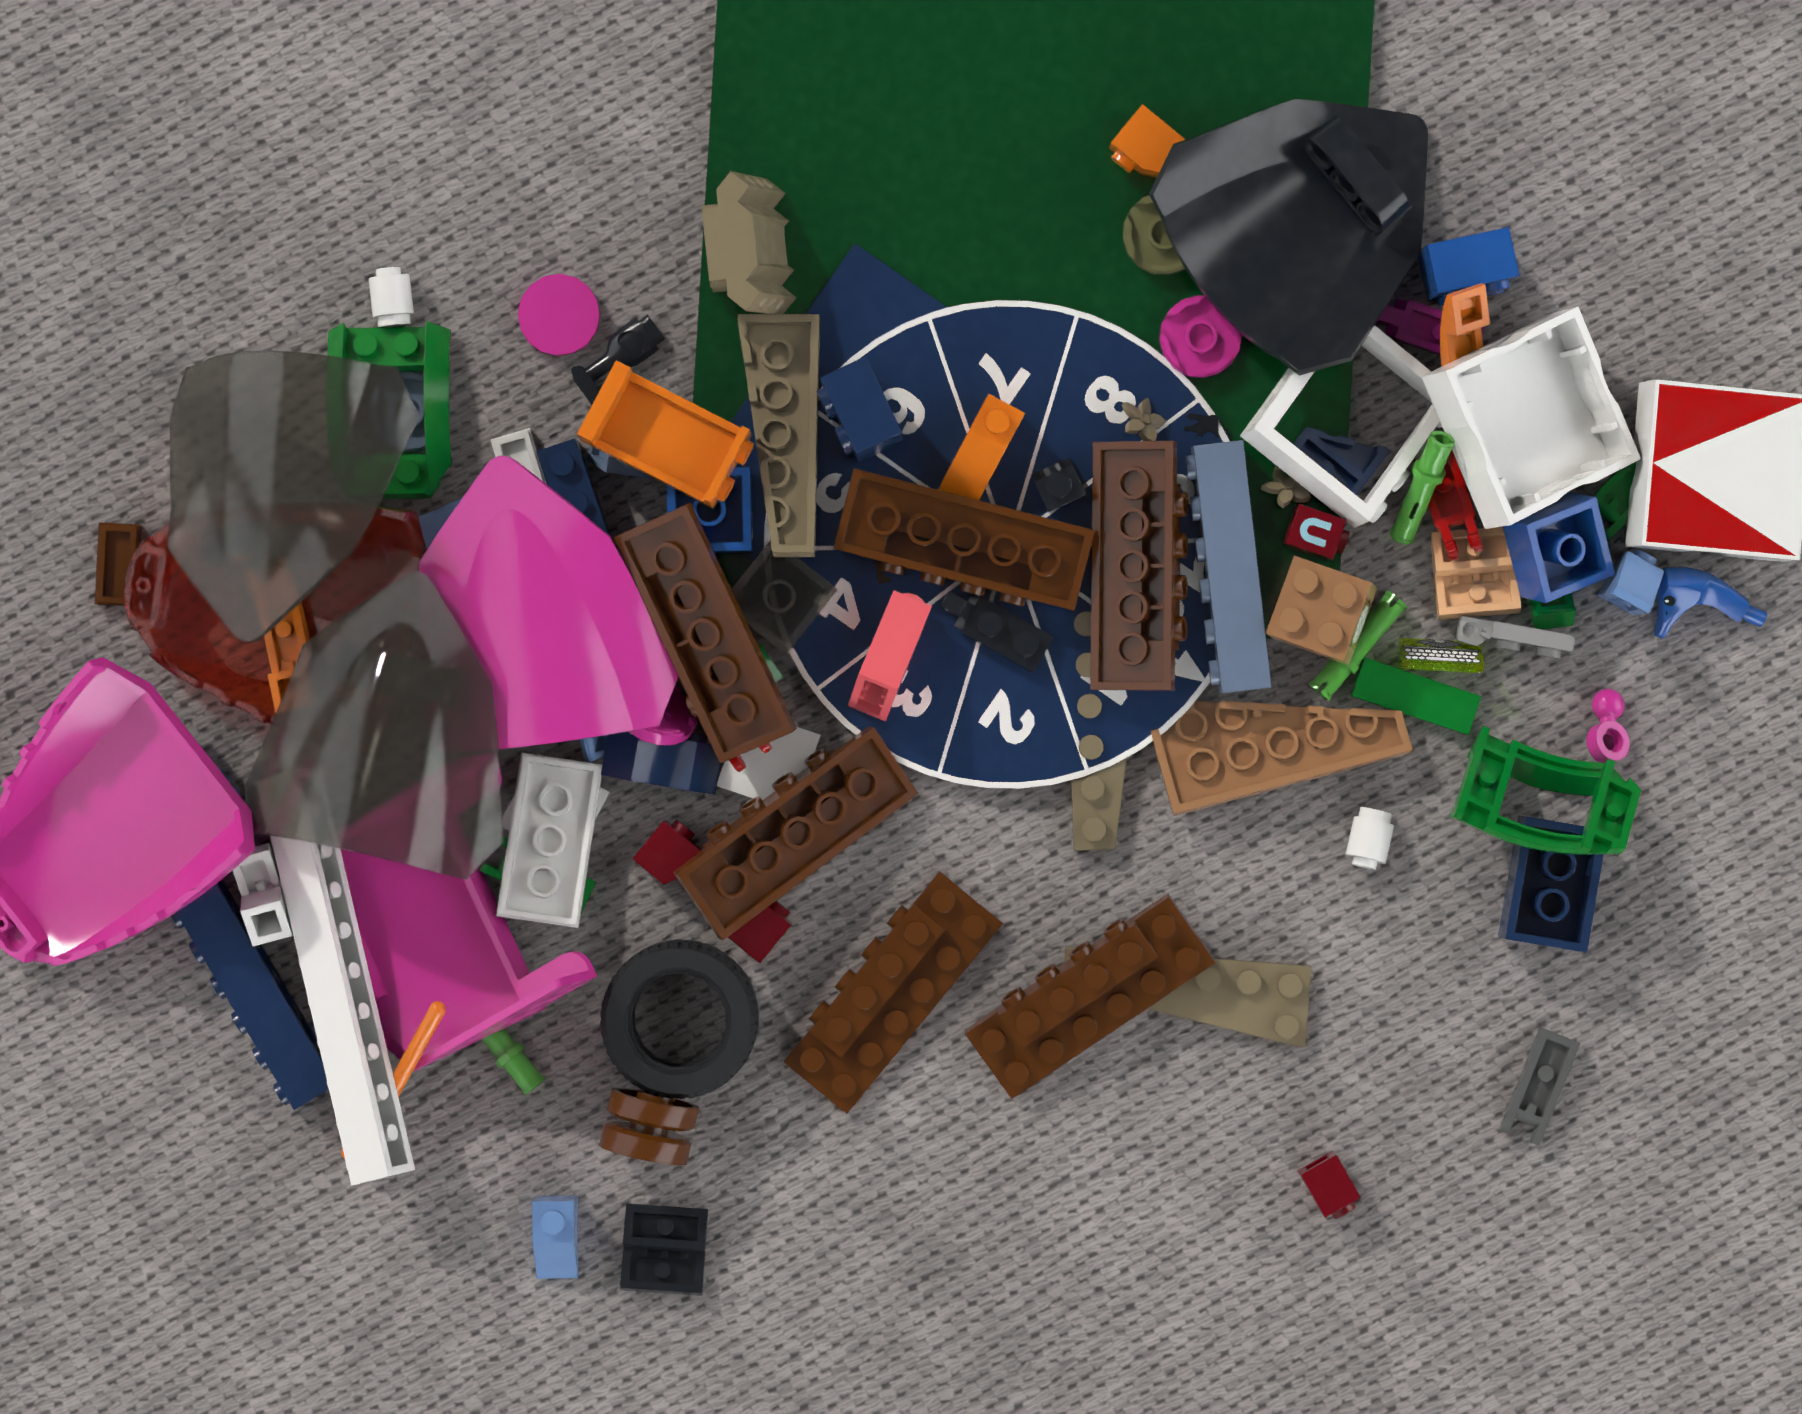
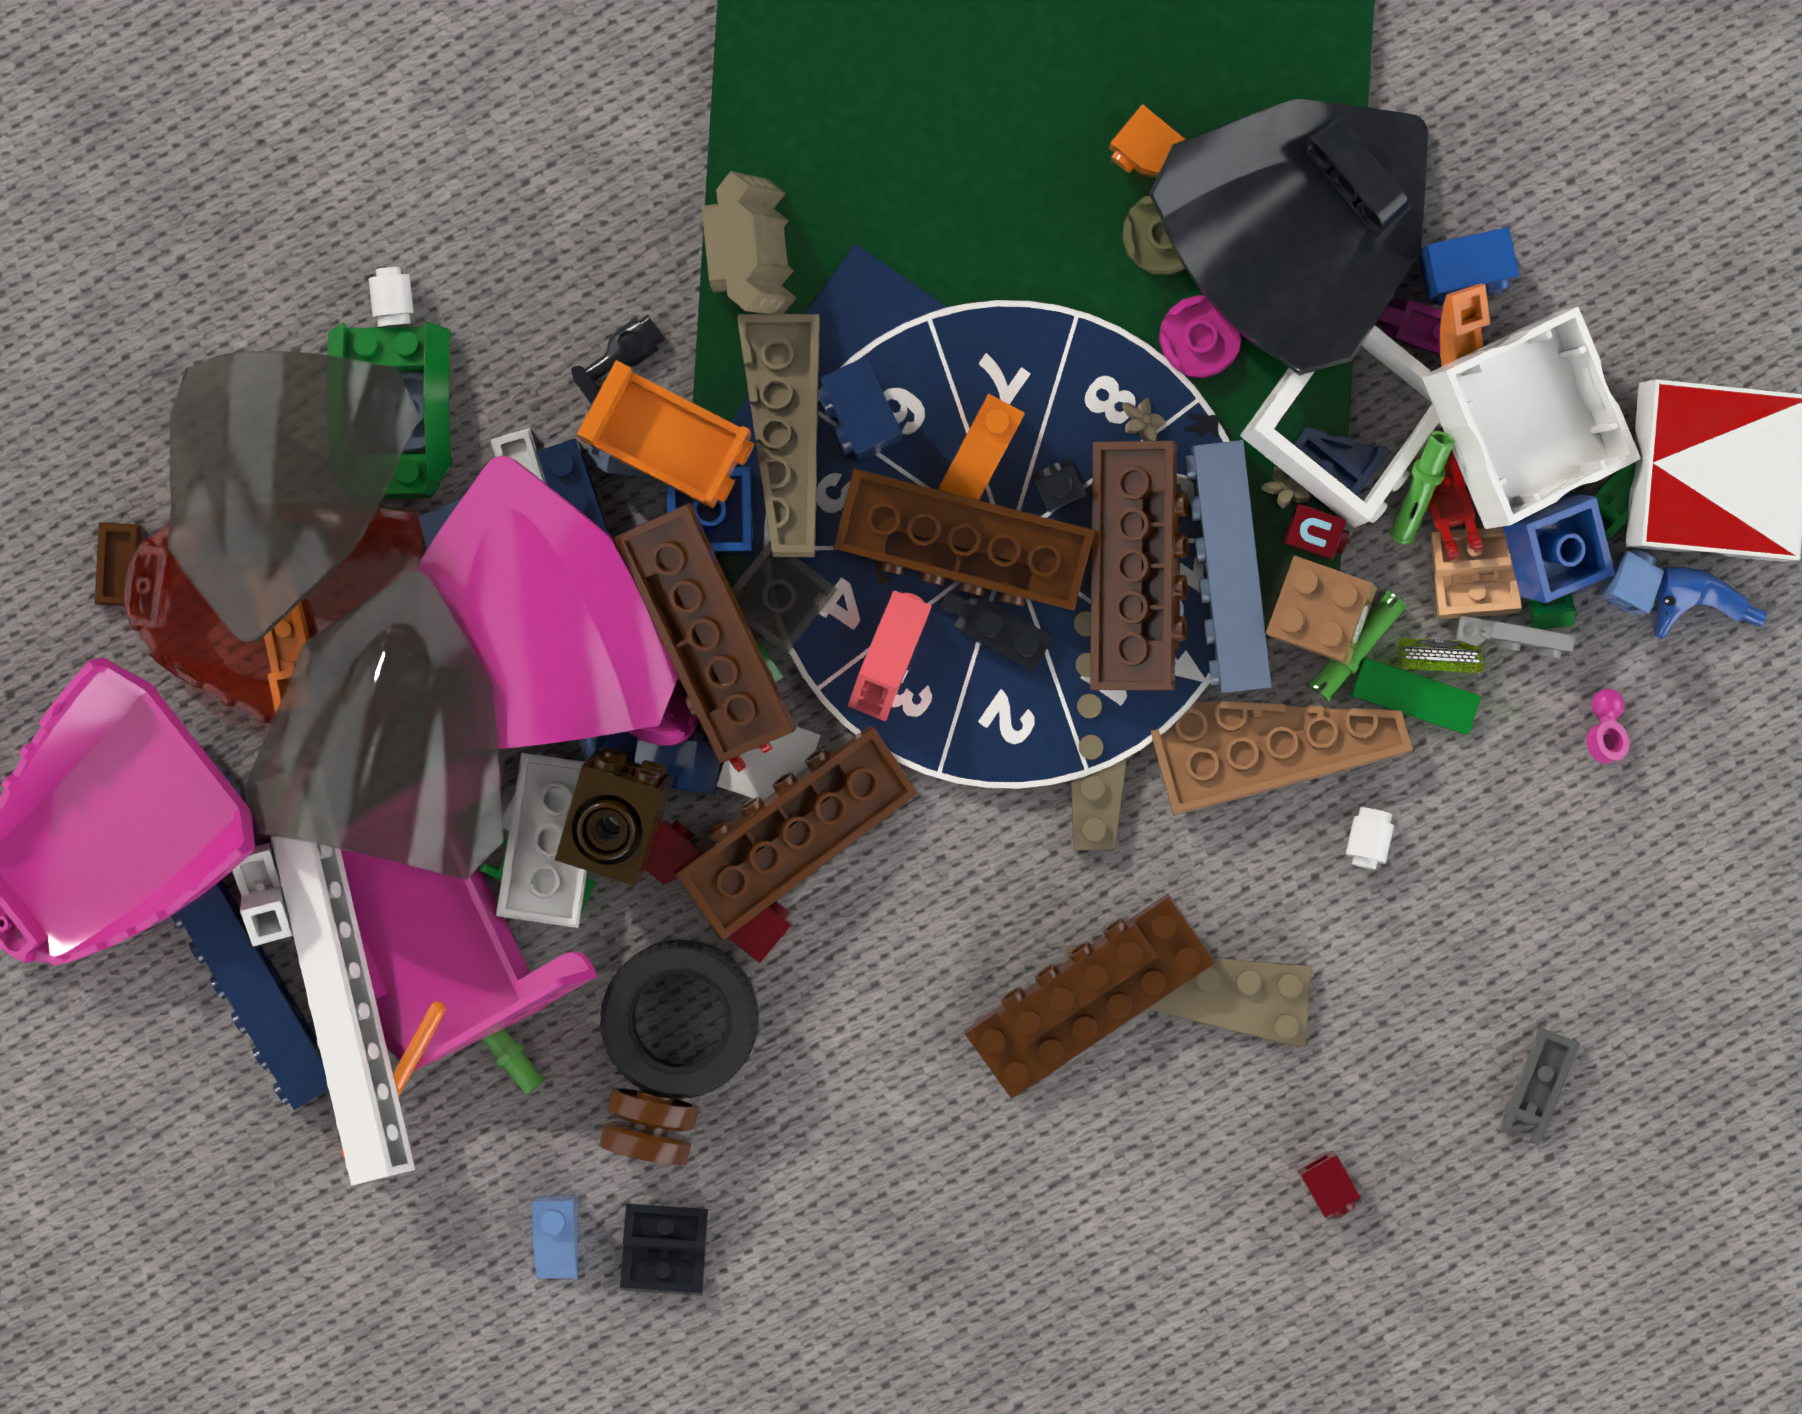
dark pink tile [518,274,601,357] -> none
reddish brown plate [784,871,1003,1114] -> none
green wedge [1448,726,1641,855] -> none
dark blue brick [1498,815,1604,953] -> none
none -> dark brown brick [555,748,675,886]

